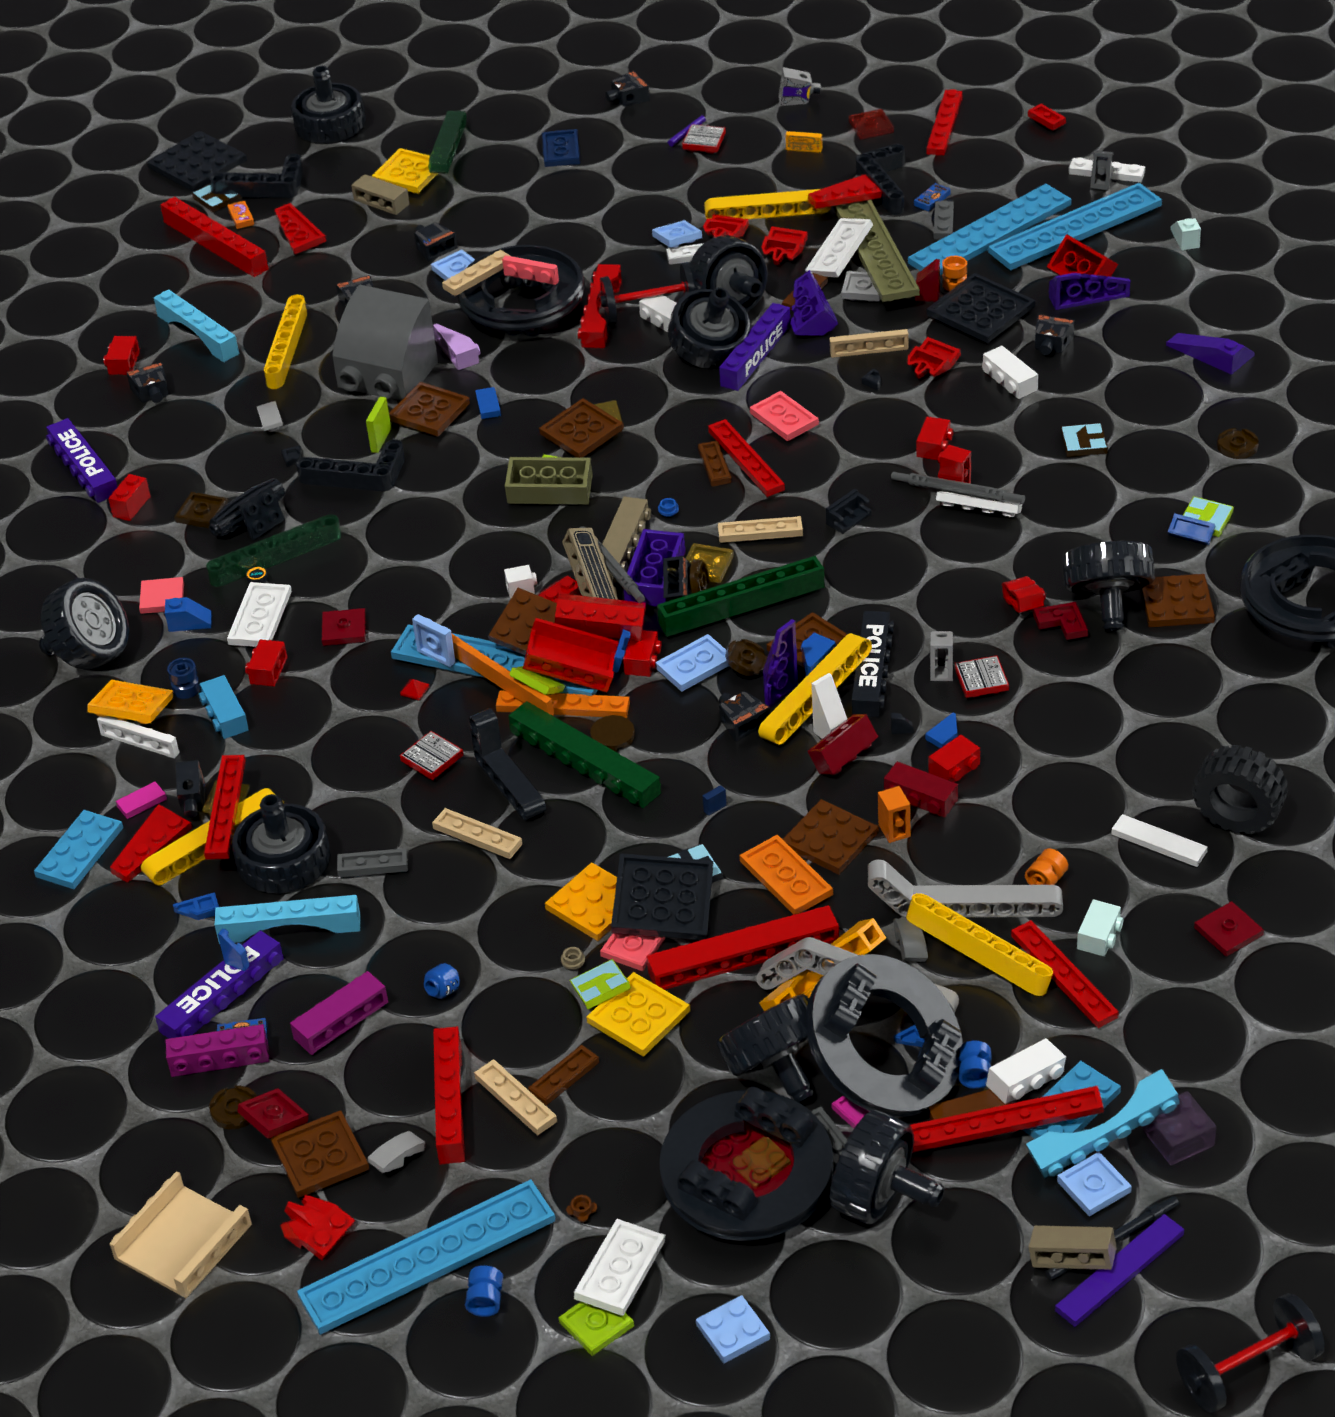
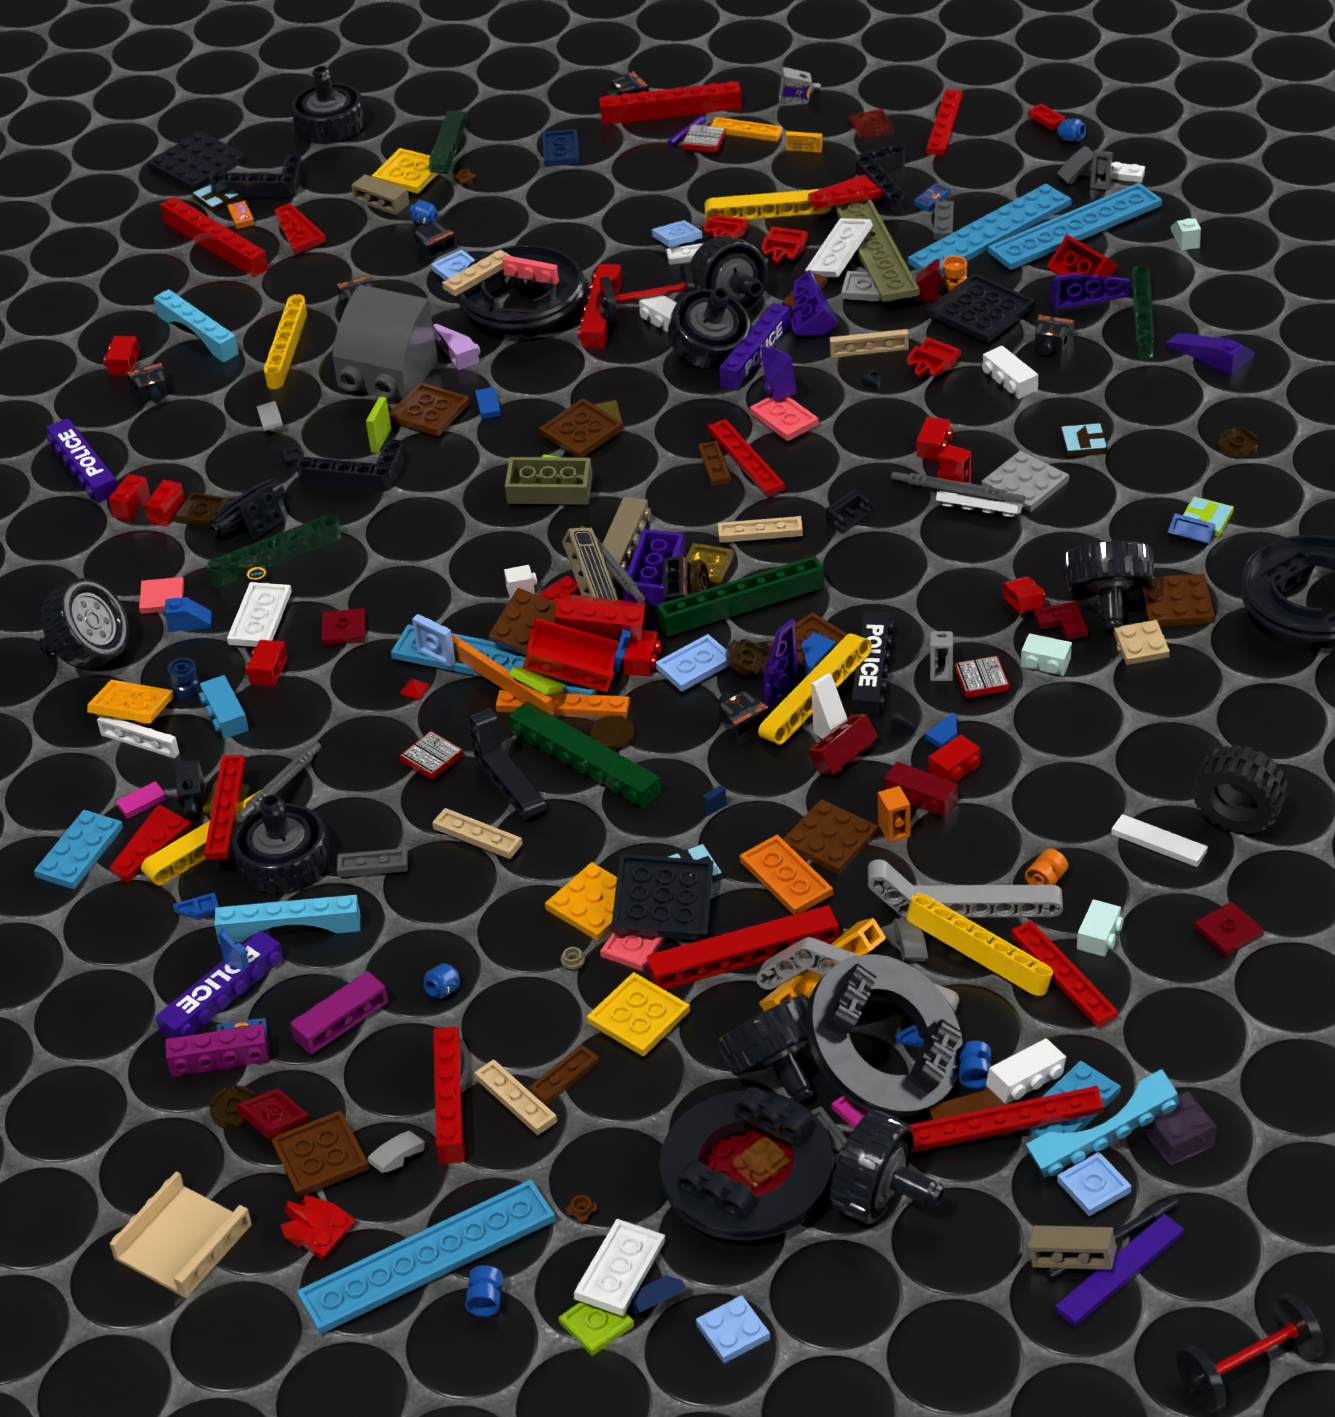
tile [569,959,631,1010] -> none
blue plate [658,498,679,517] -> none
none -> red brick [144,480,185,527]
none -> dark grey axle [236,742,321,822]
none -> blue head [409,200,438,226]
none -> reddish brown plate [454,169,476,186]
none -> red brick [599,81,742,125]
none -> dark blue slope [631,1276,687,1315]
none -> light orange tile [710,117,783,142]
none -> dark purple wedge [761,346,796,400]
none -> light grey plate [982,451,1069,512]
none -> light aqua brick [1021,633,1072,676]
none -> dark grey slope [1057,146,1094,185]
none -> blue head [1058,119,1086,142]
none -> tan plate [1114,620,1170,665]
none -> clear green beam [1131,264,1154,360]

